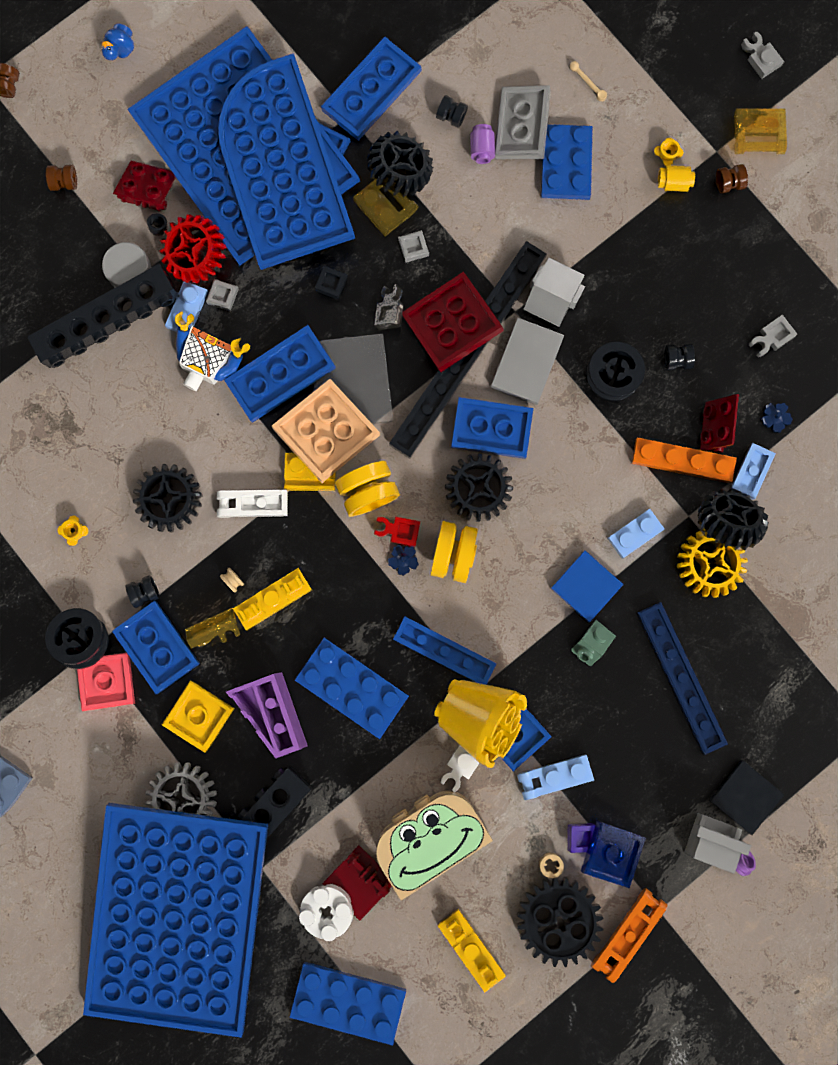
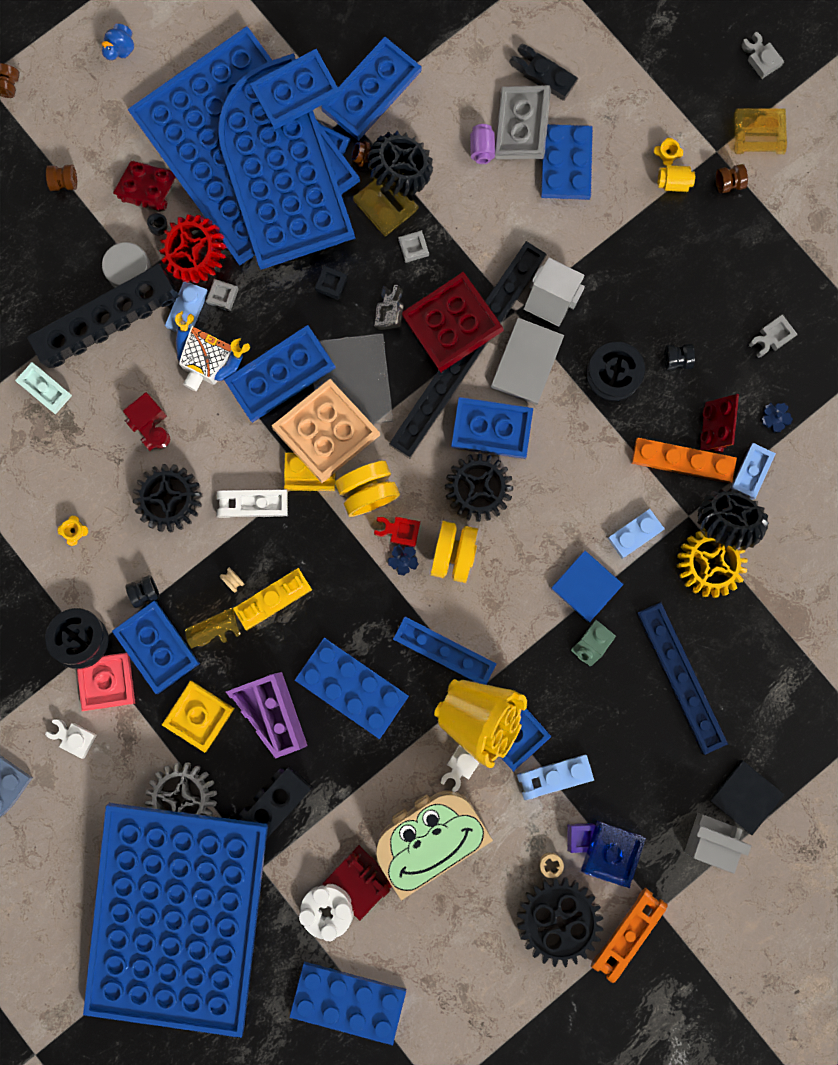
black wheel [436,95,468,128] -> none
yellow plate [437,908,506,992] -> none
tan hinge [570,61,607,101] -> none
medium lavender plate [736,851,756,876] -> none
none -> light aqua plate [15,362,72,414]
none -> white plate [45,719,97,759]
none -> dark red brick [123,392,171,451]
none -> blue plate [250,49,340,130]
none -> reddish brown plate [351,141,370,167]
none -> black hinge [509,43,578,101]

